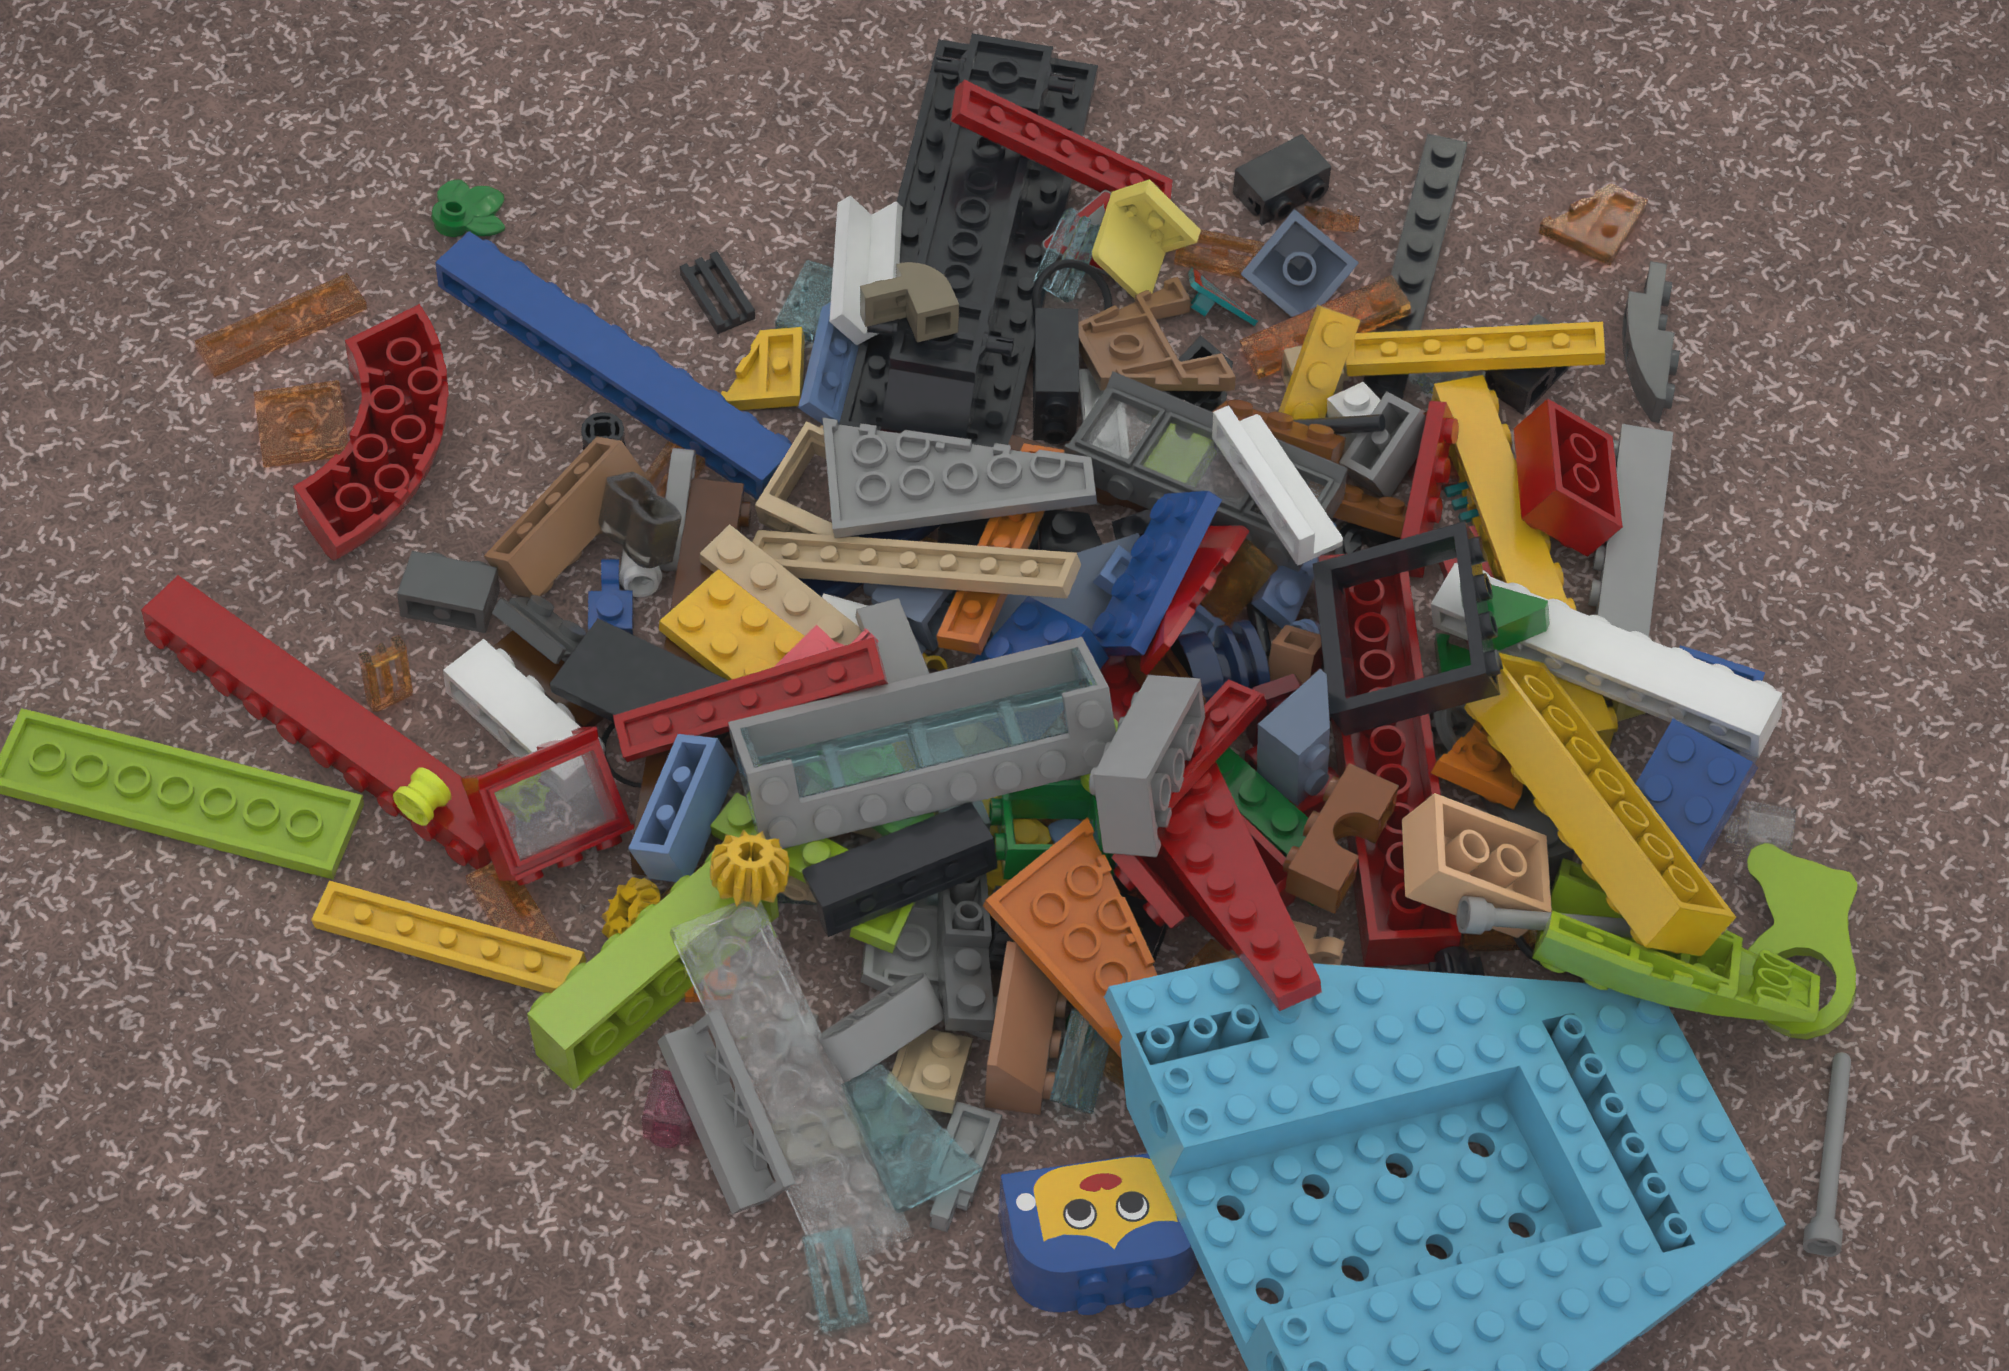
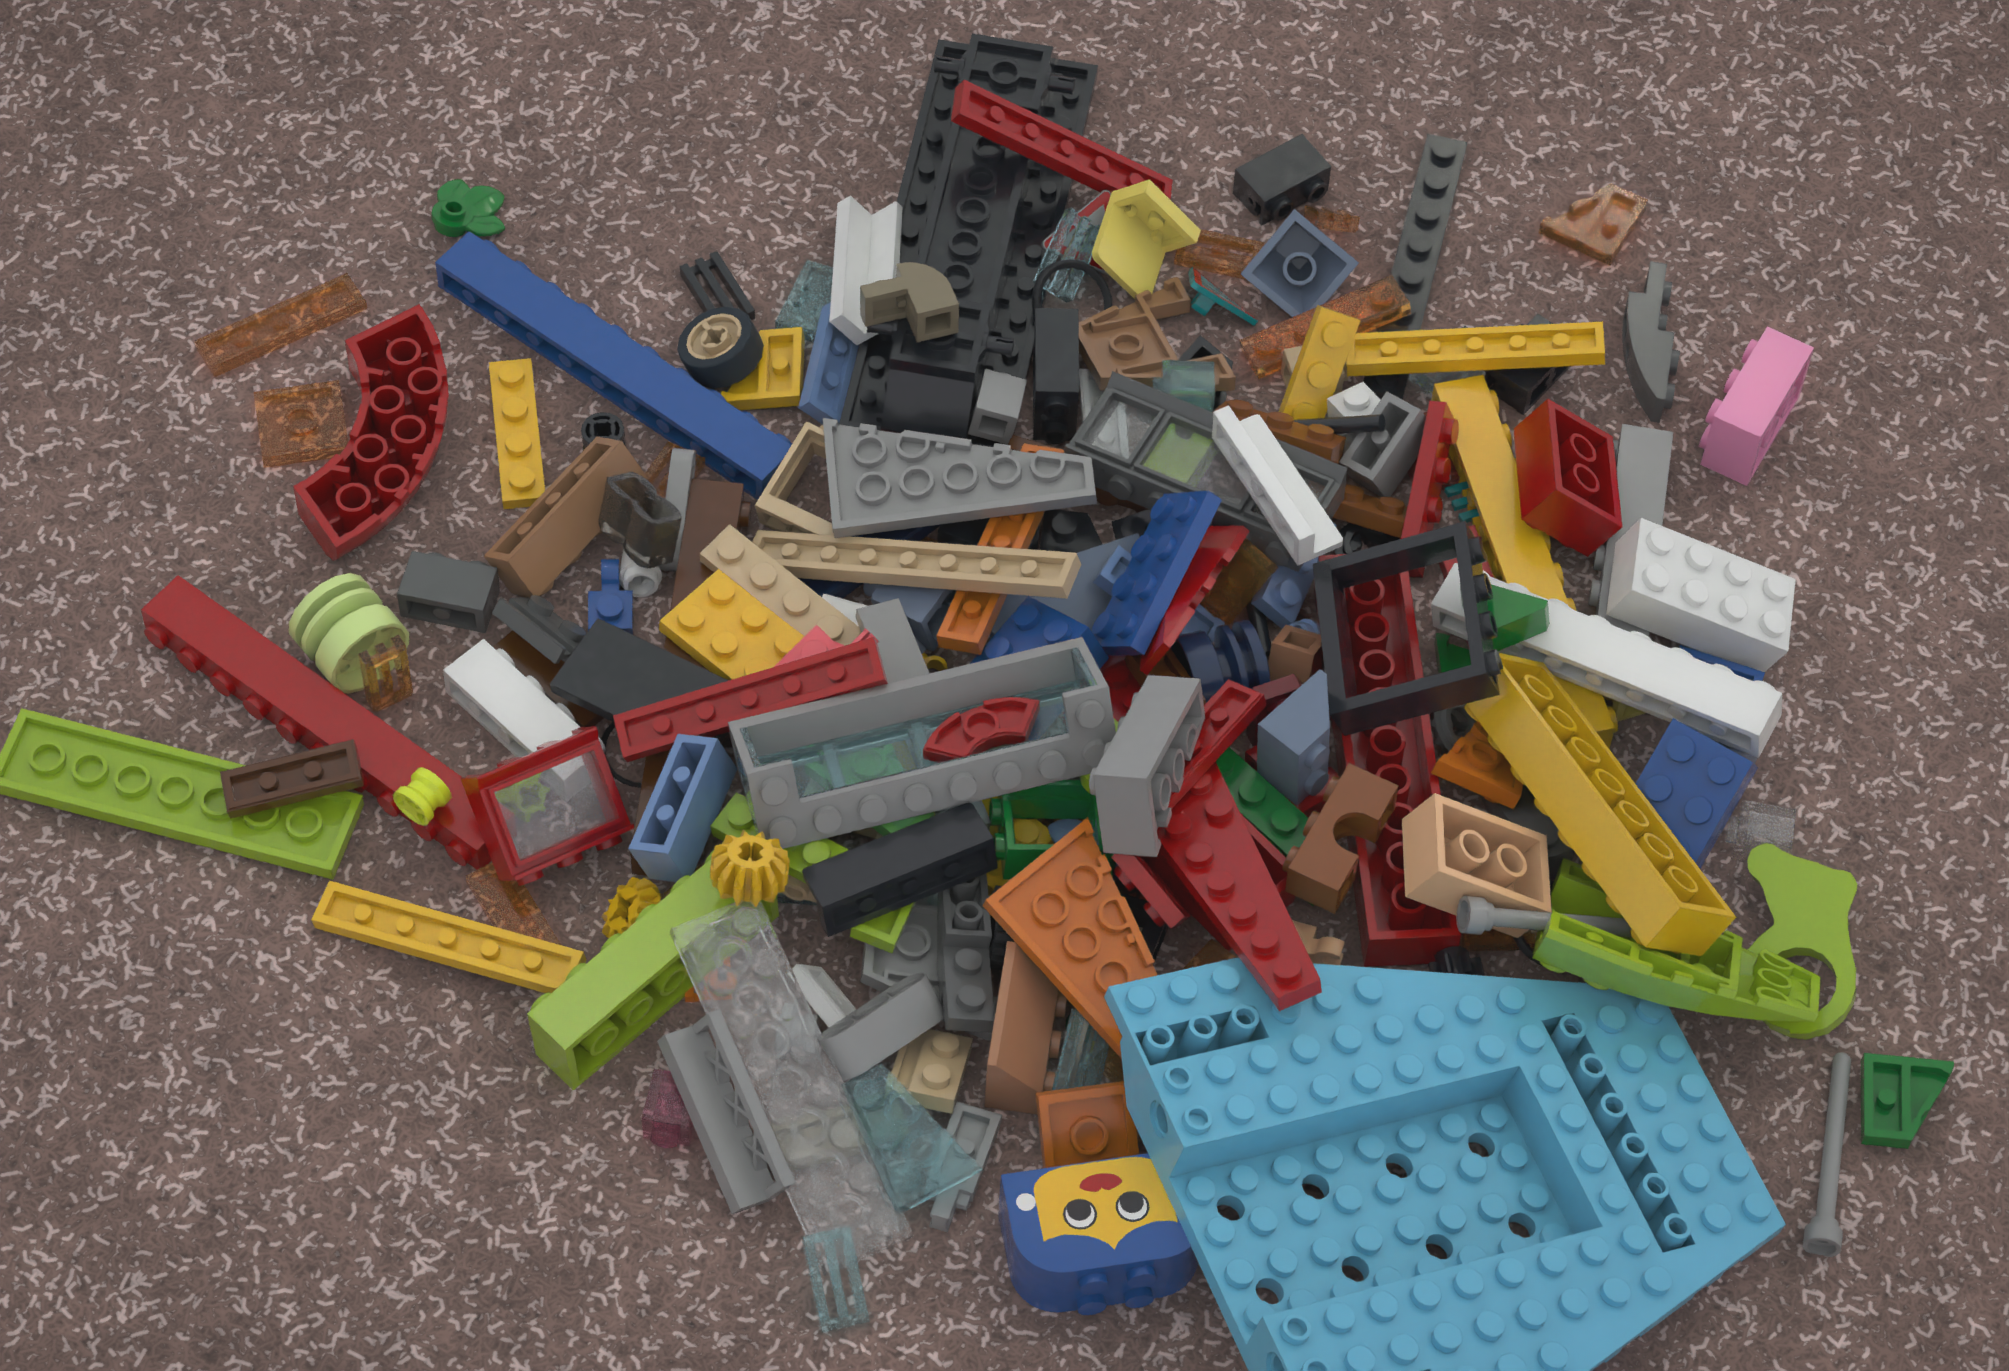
none -> reddish brown tile [220,739,364,819]
none -> yellowish green wheel [289,573,409,694]
none -> yellow plate [489,358,545,510]
none -> black wheel [677,306,764,389]
none -> white tile [786,964,856,1027]
none -> red tile [923,697,1040,764]
none -> light grey brick [968,369,1027,445]
none -> orange plate [1035,1081,1139,1168]
none -> clear light blue brick [1152,360,1215,412]
none -> white brick [1606,518,1796,672]
none -> bright pink brick [1699,327,1814,486]
none -> green wing [1860,1053,1954,1149]

